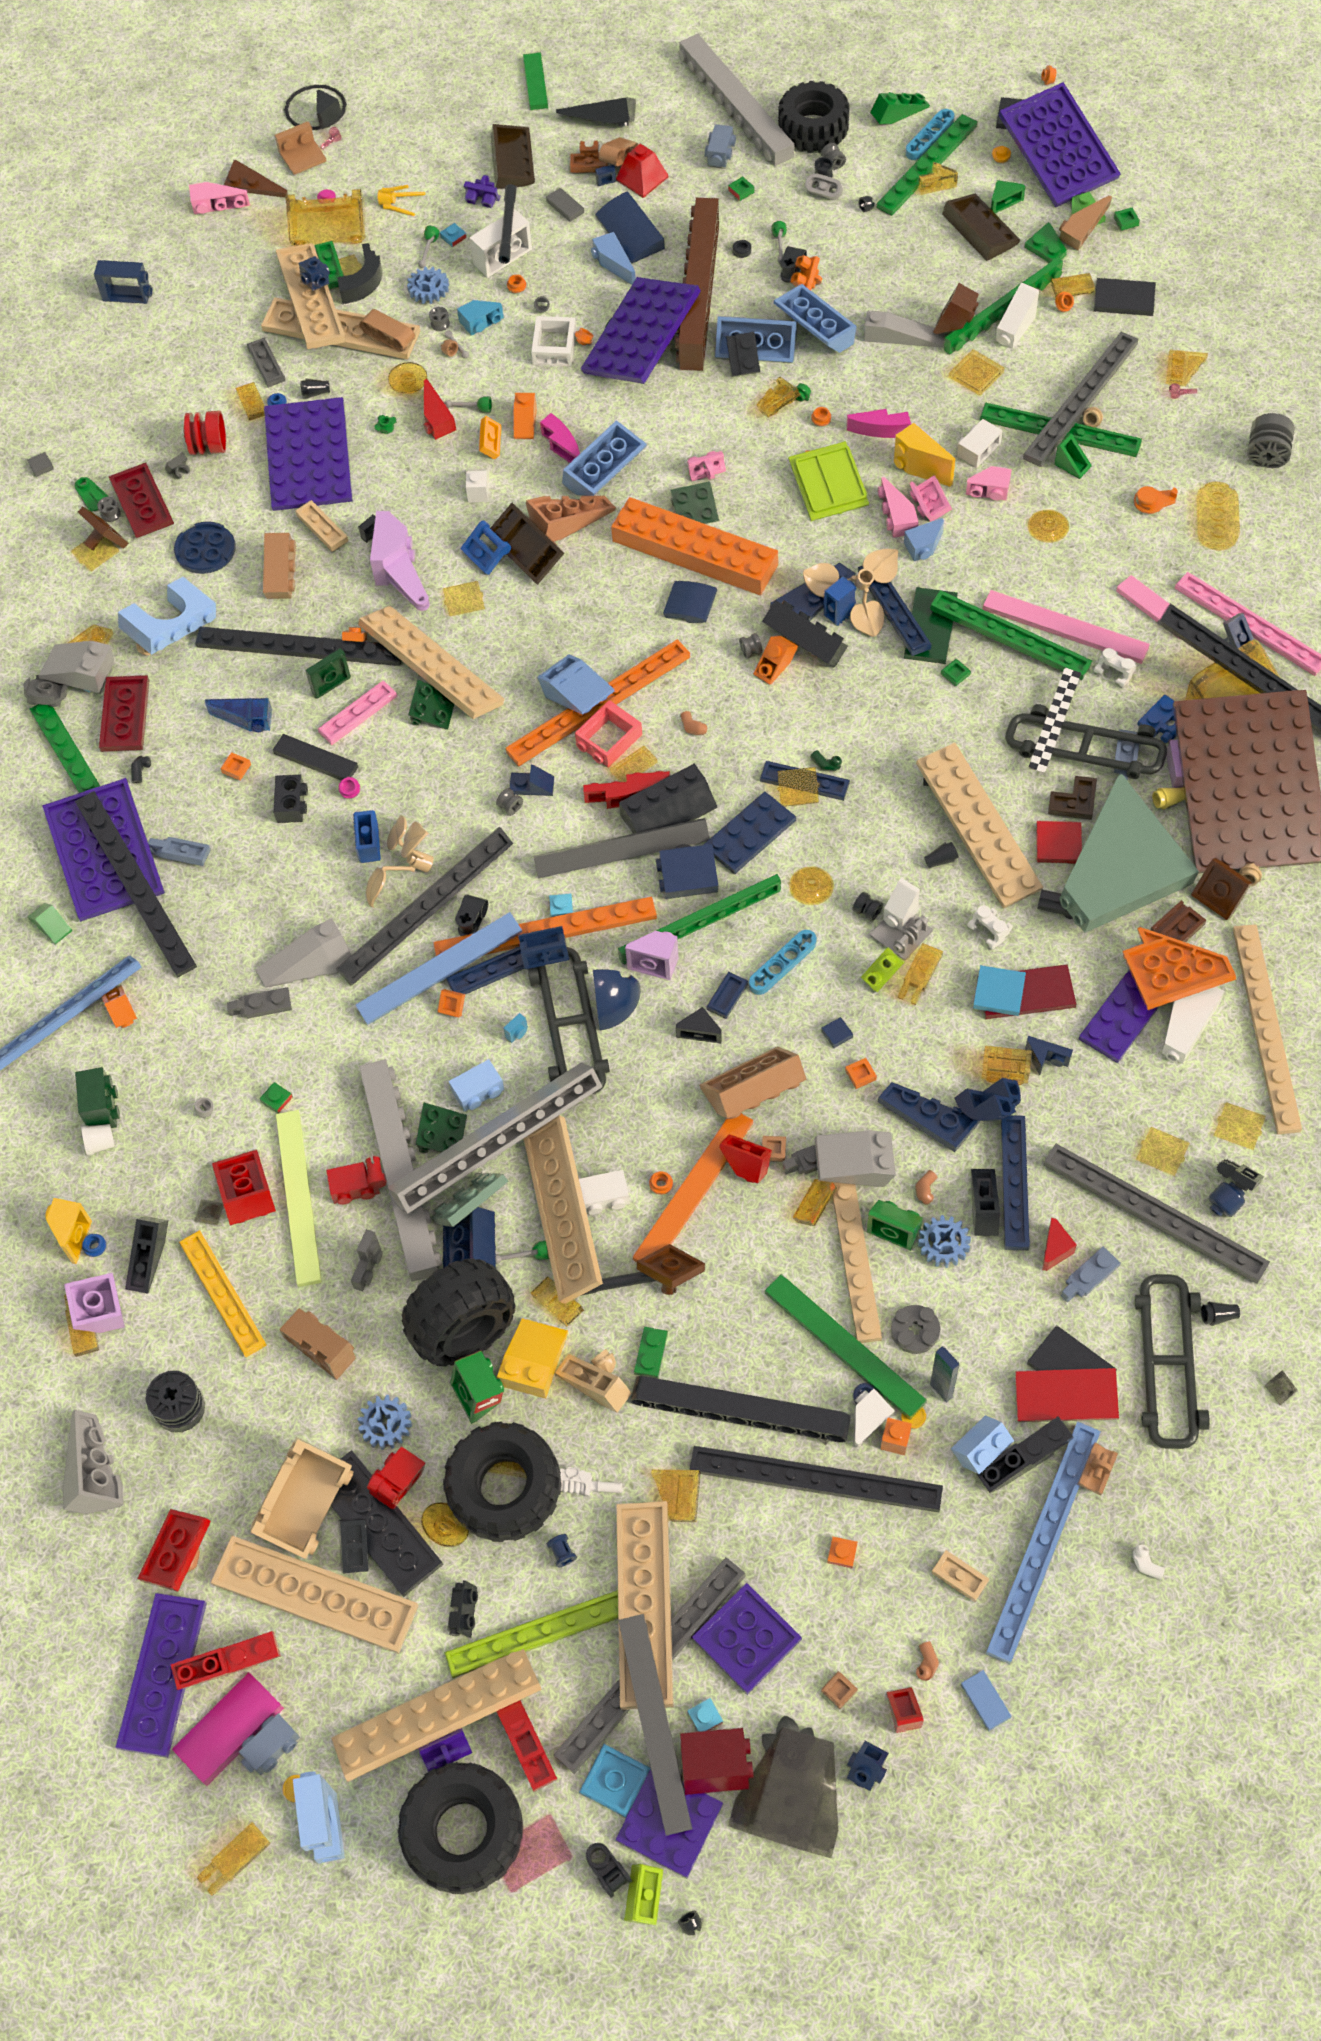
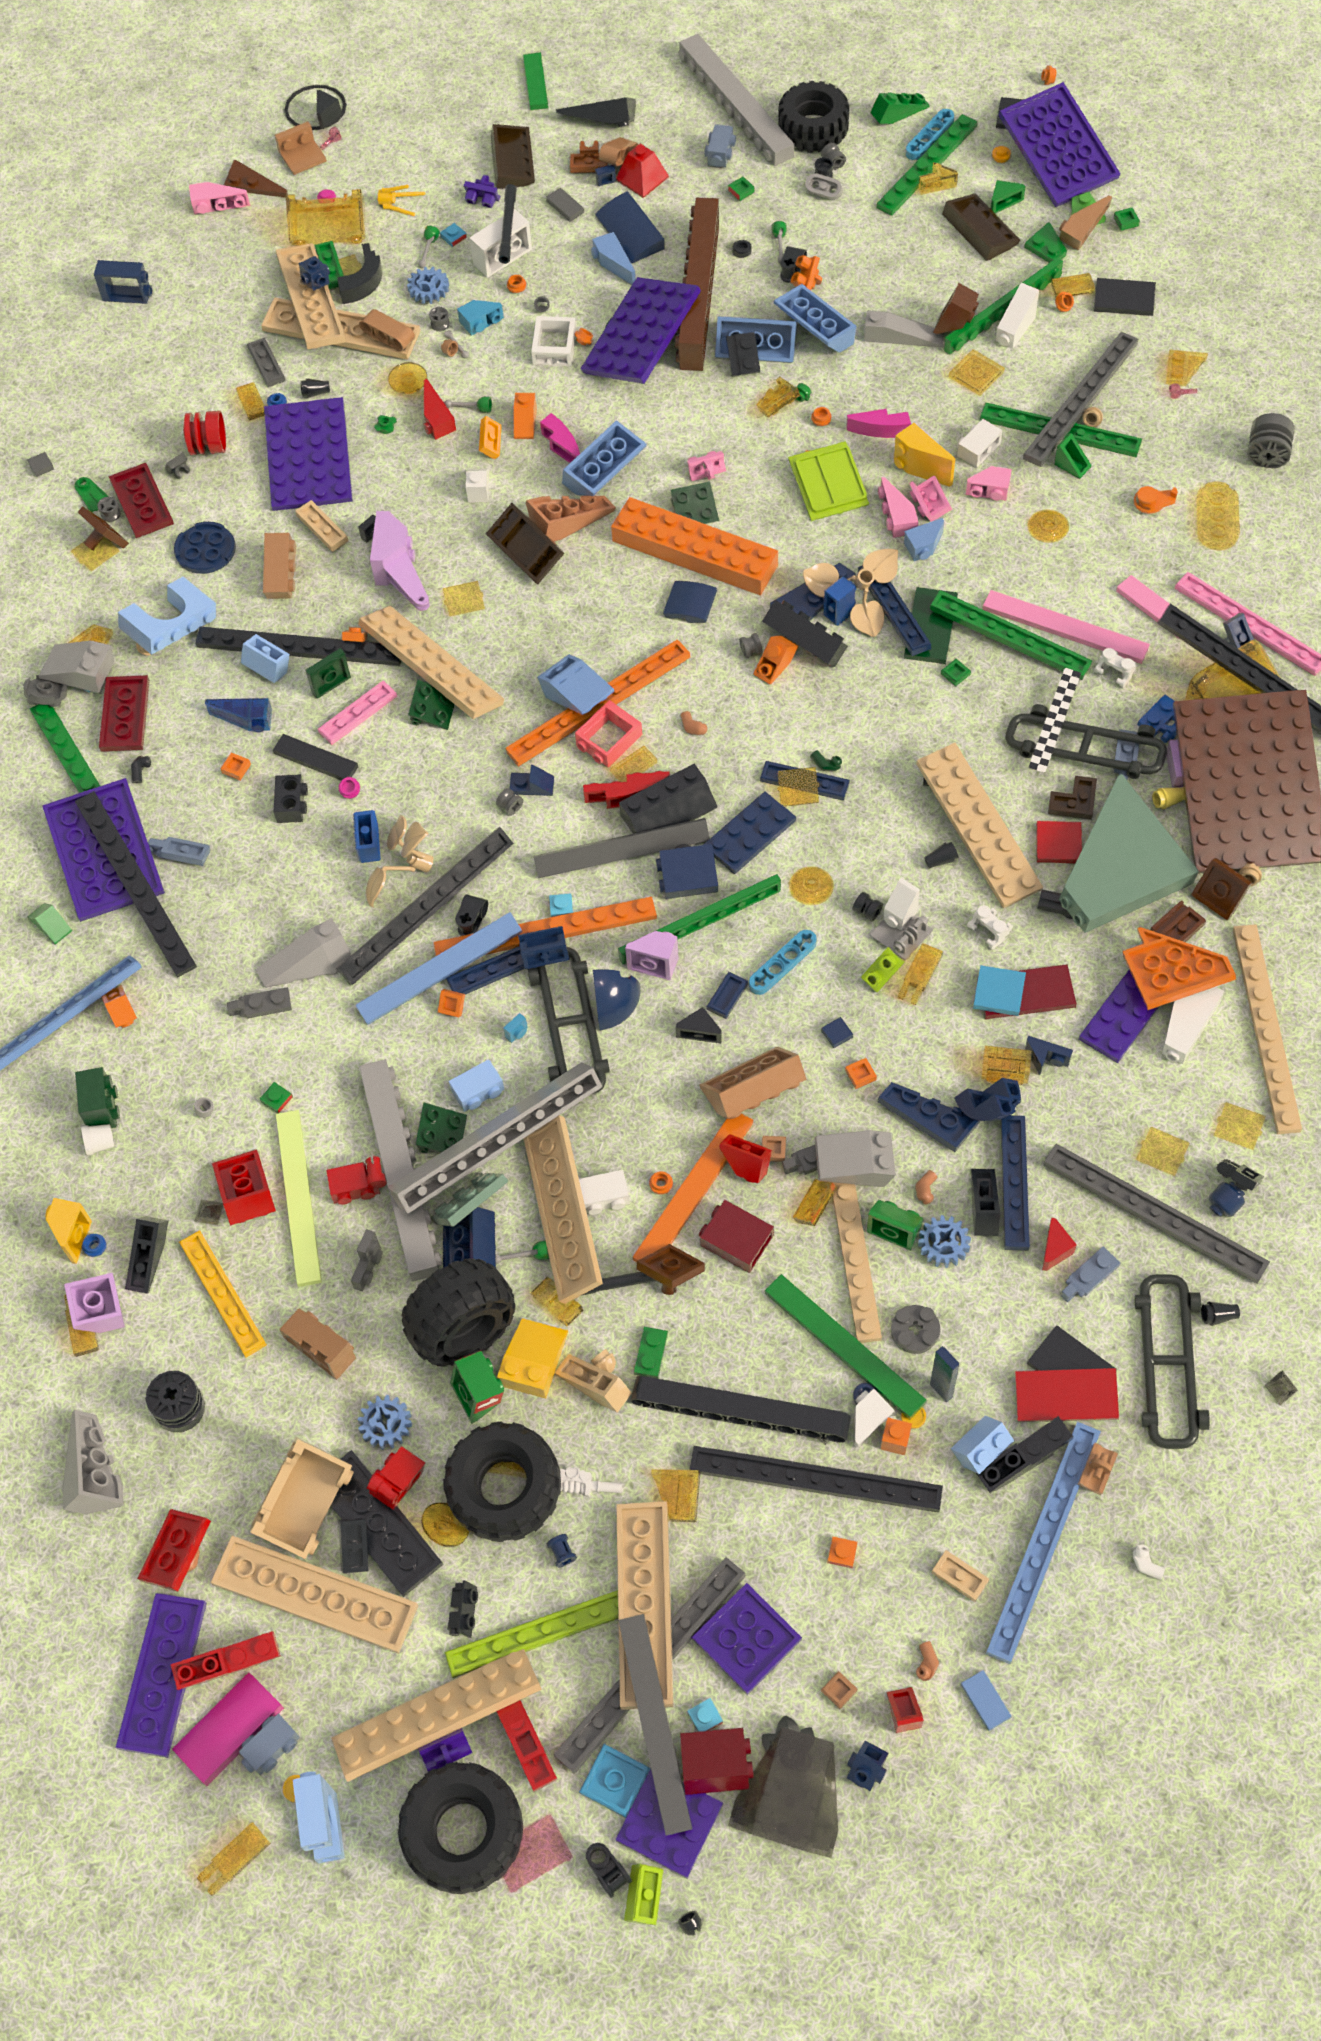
blue plate [460,520,511,575] -> none
black hinge [858,196,875,213] -> none
none -> light blue brick [241,634,290,683]
none -> dark red brick [699,1200,774,1273]

